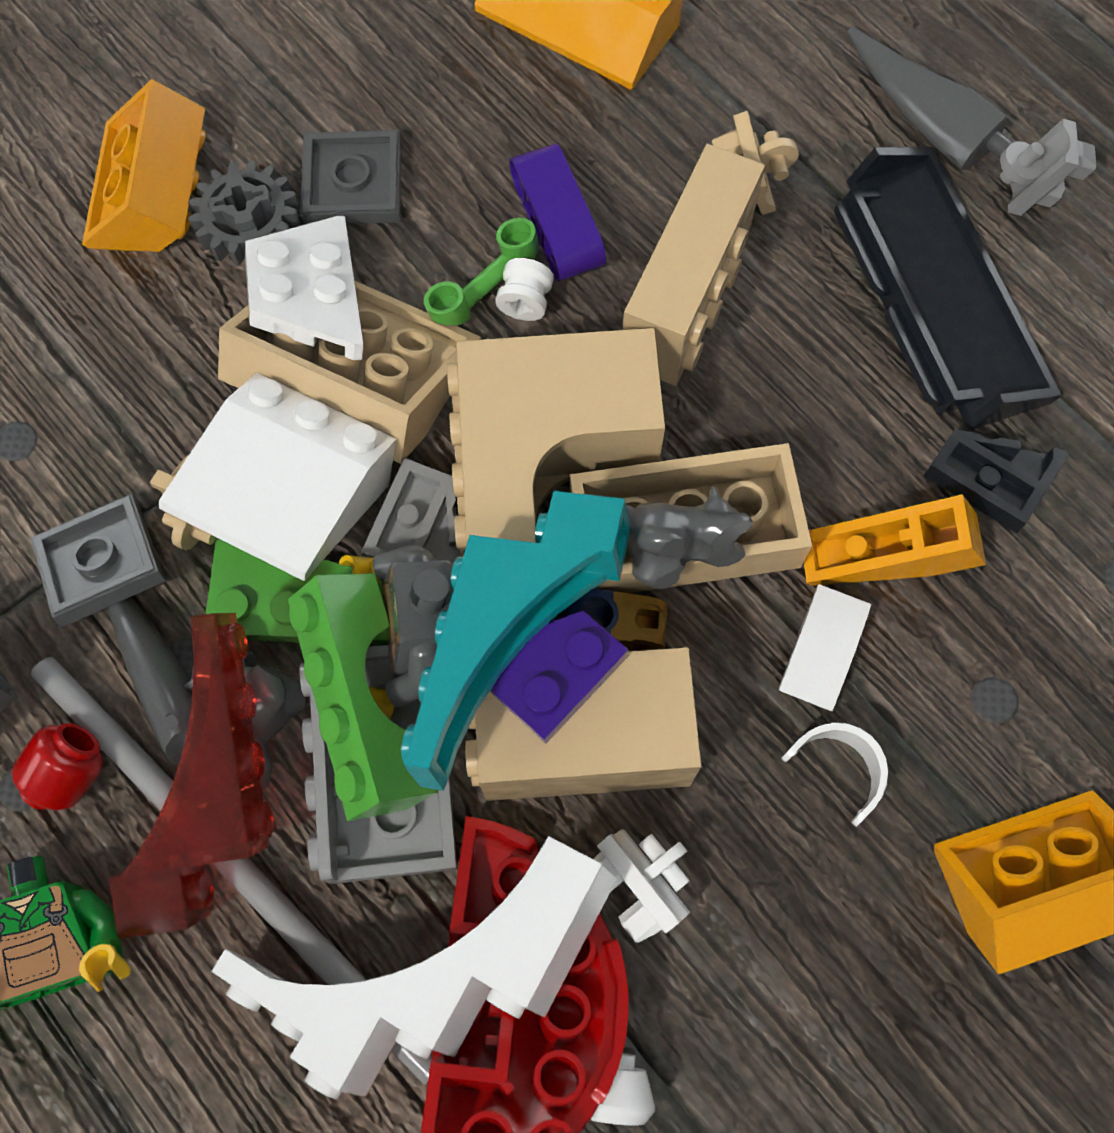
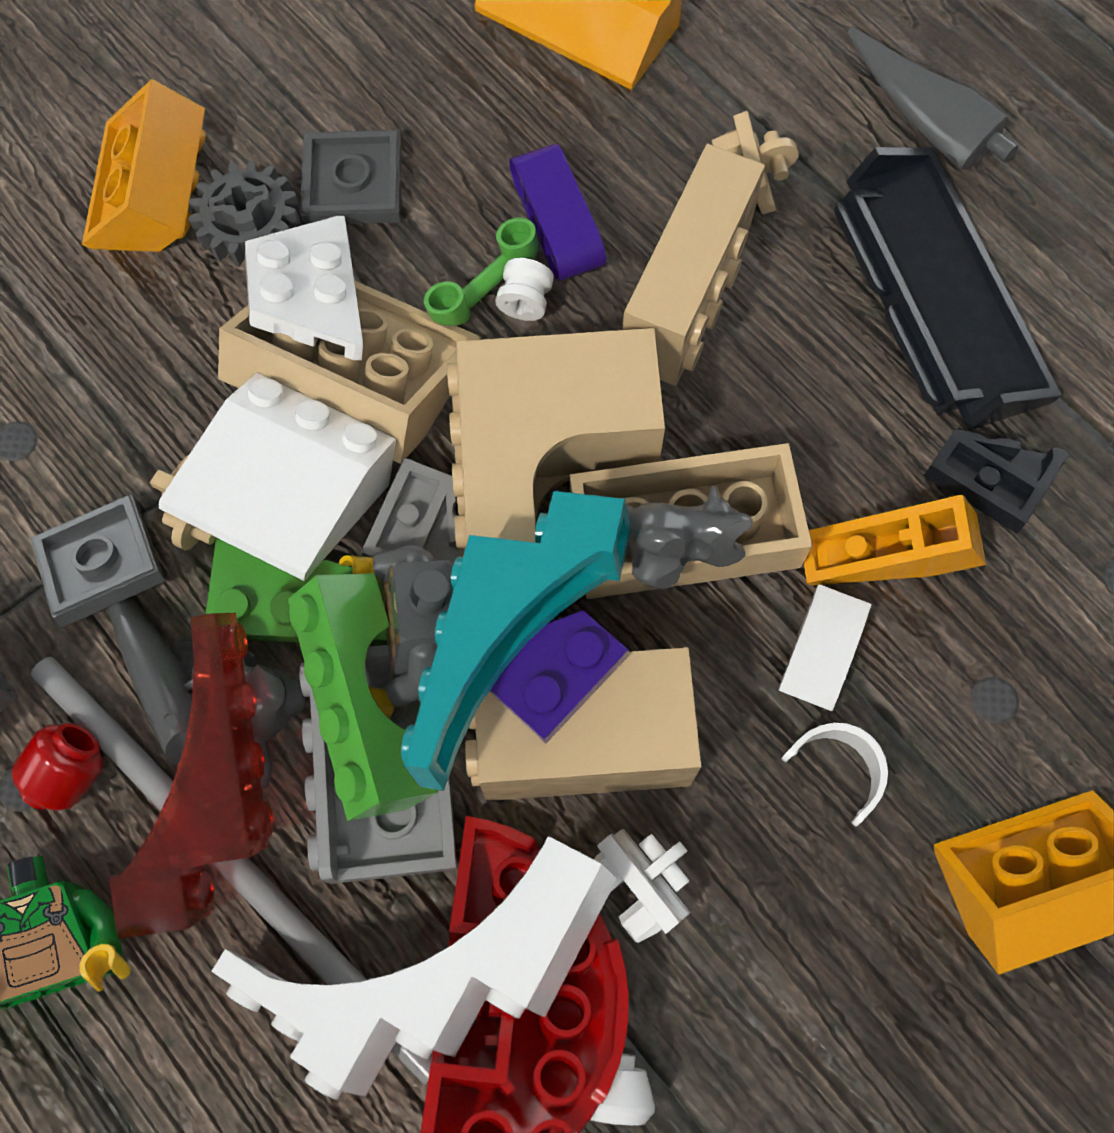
pearl gold leg [562,588,667,652] -> none
light grey hips [1000,119,1096,216] -> none

